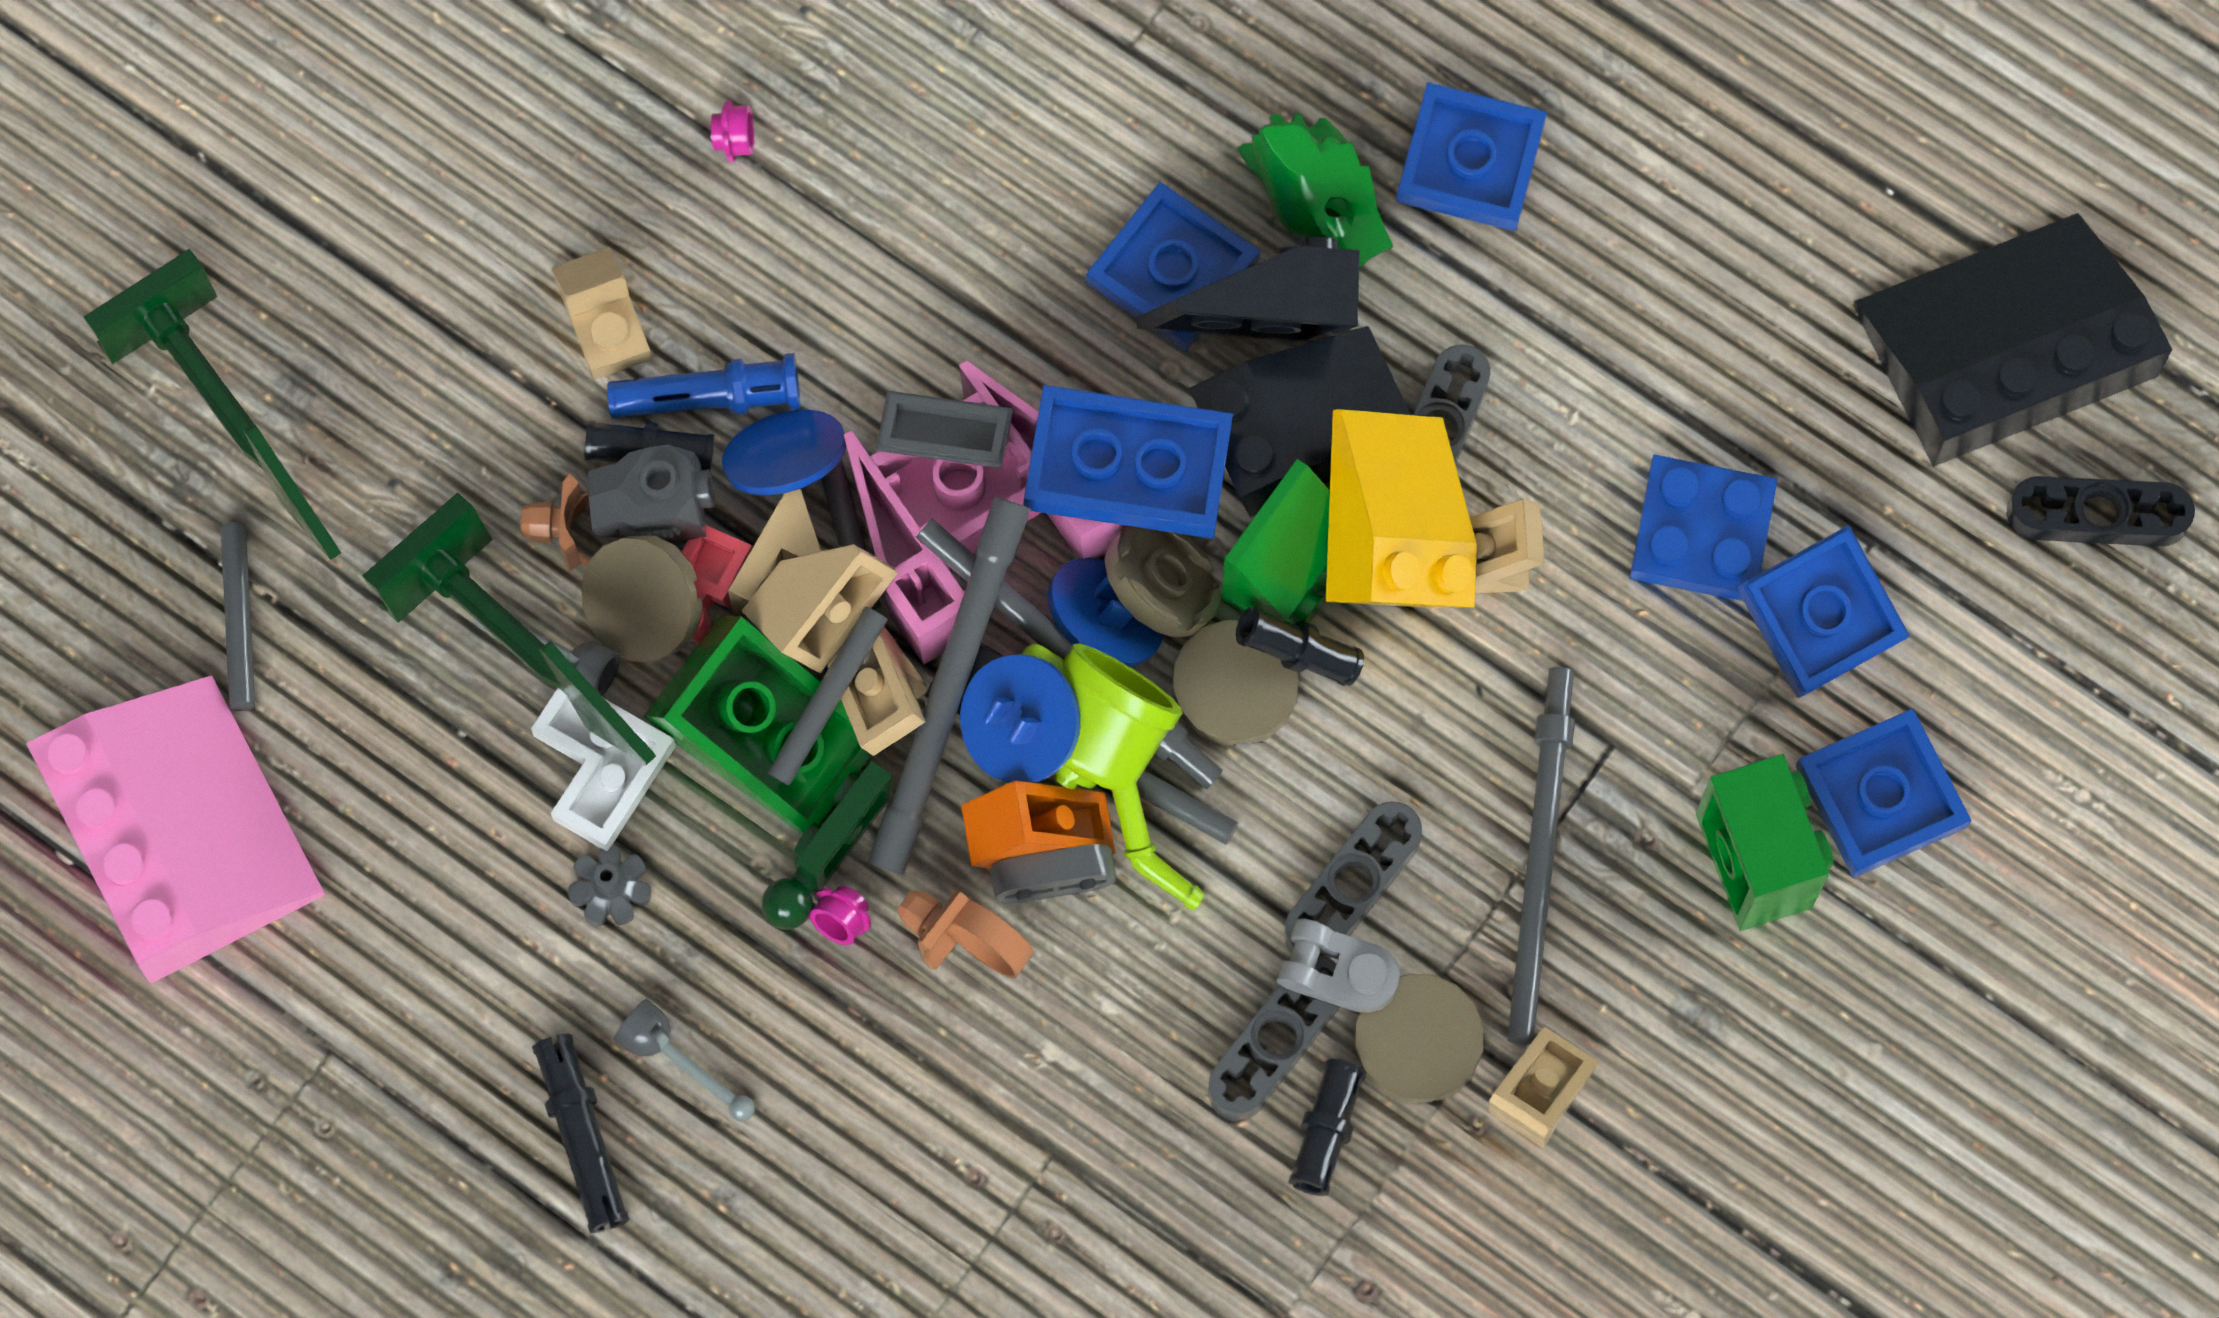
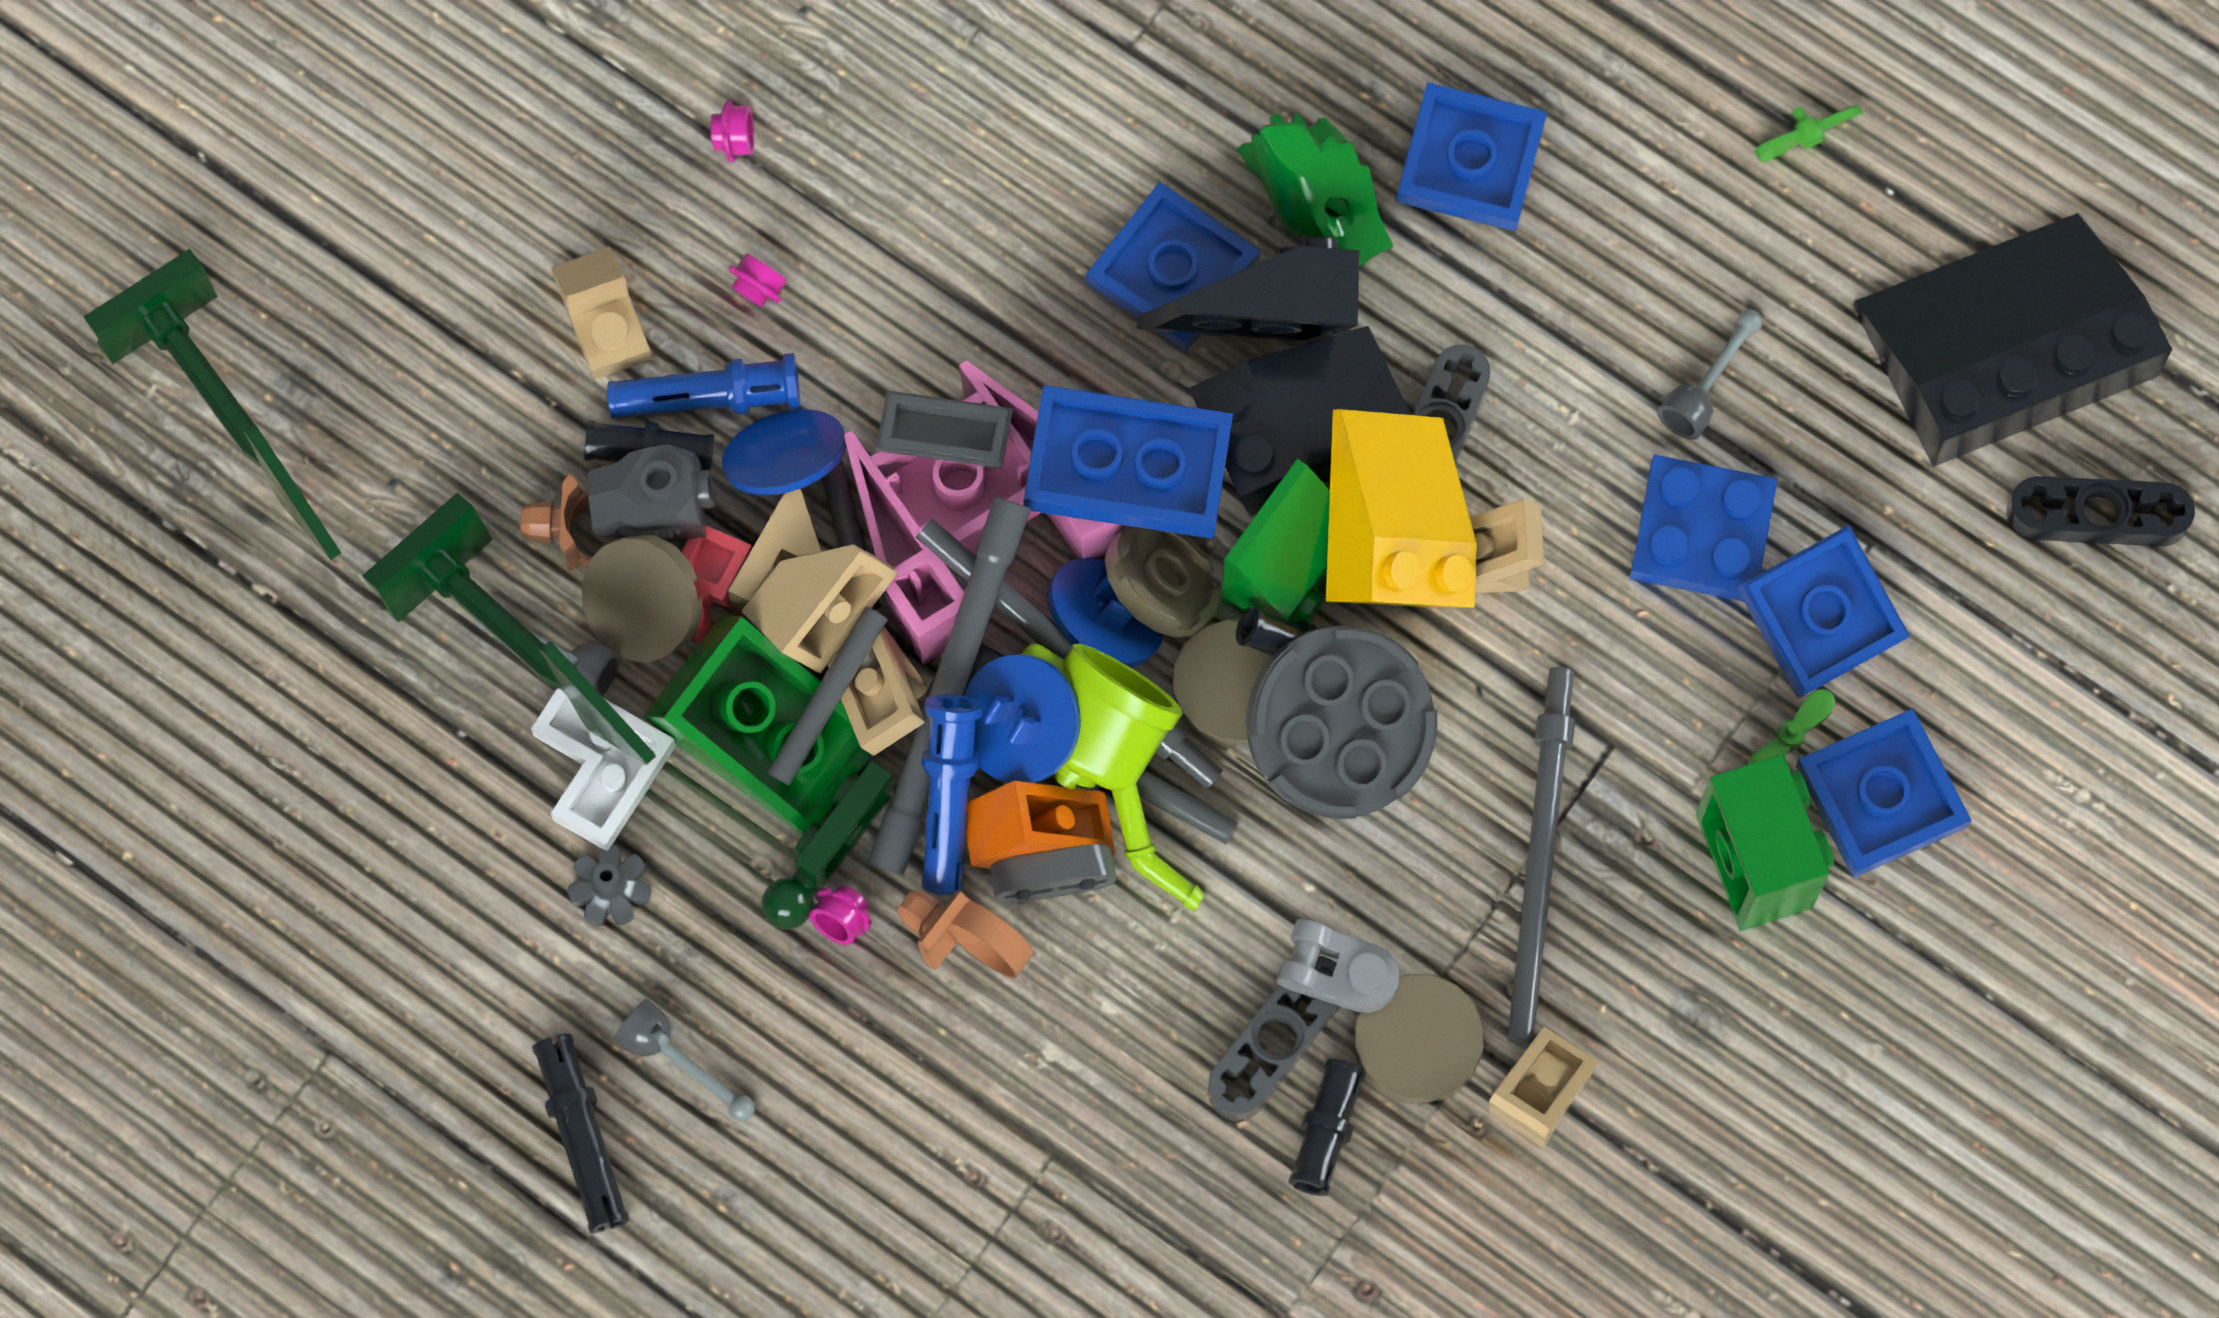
bright pink slope [26,675,325,984] -> none
dark grey bar [221,522,255,711] -> none
dark grey beam [1284,801,1422,959] -> none
none -> dark pink plate [728,253,788,308]
none -> blue pin [921,694,983,895]
none -> dark grey tile [1246,625,1438,819]
none -> dark grey hinge [1657,309,1762,440]
none -> bright green piece [1747,689,1835,765]
none -> bright green piece [1754,105,1863,162]

